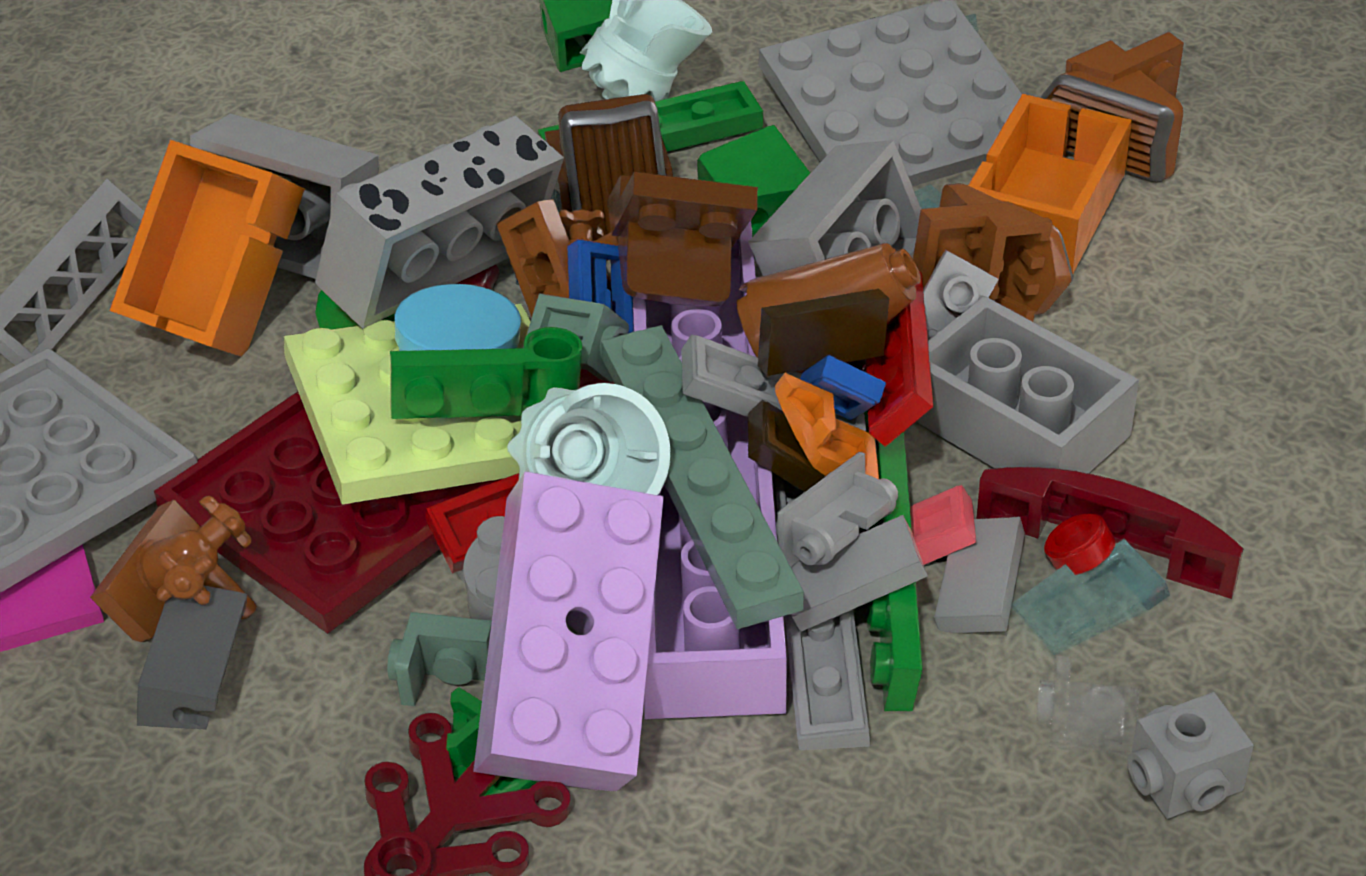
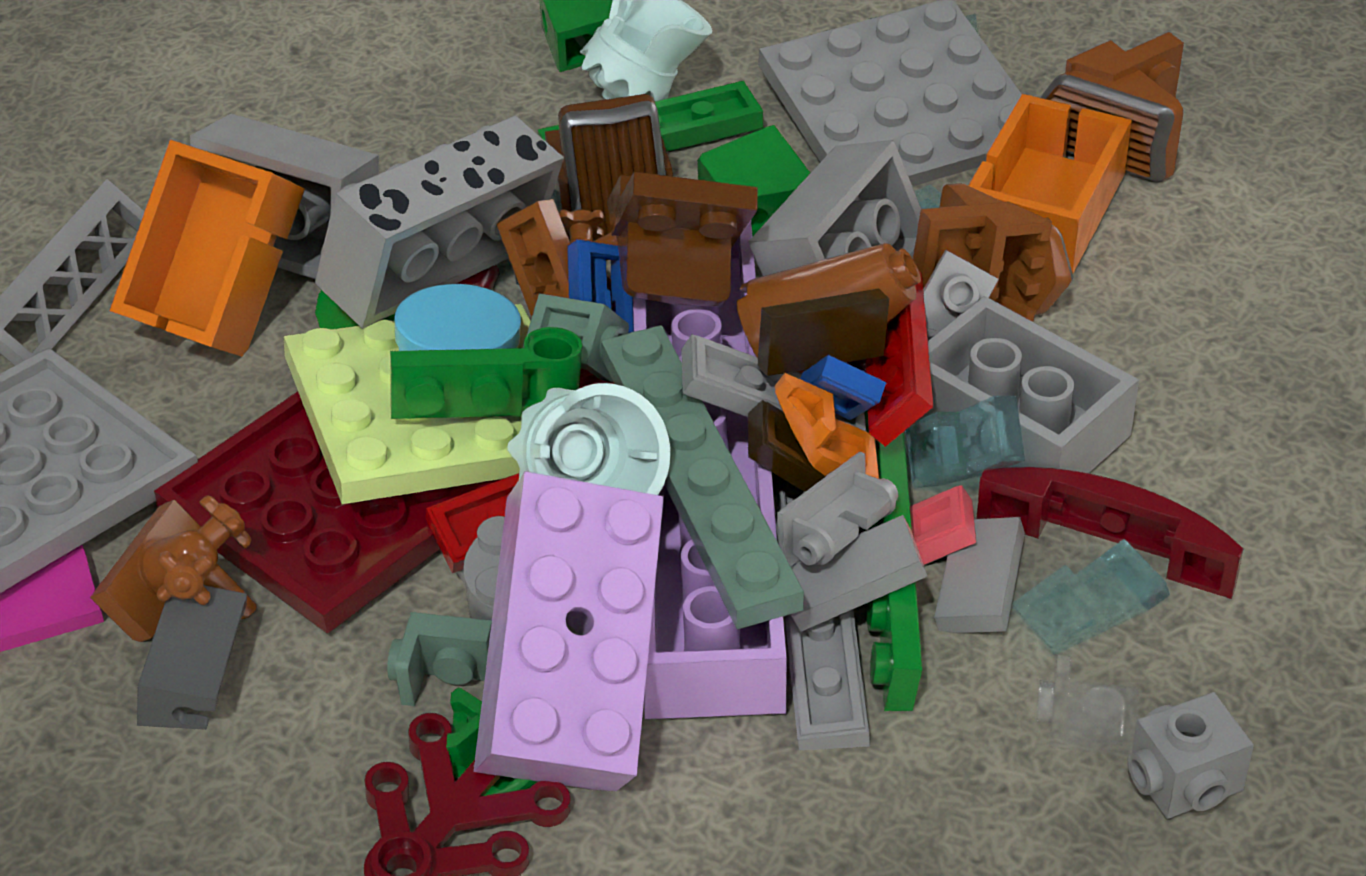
red tile [1044,513,1115,576] -> none
none -> clear light blue slope [905,396,1025,489]

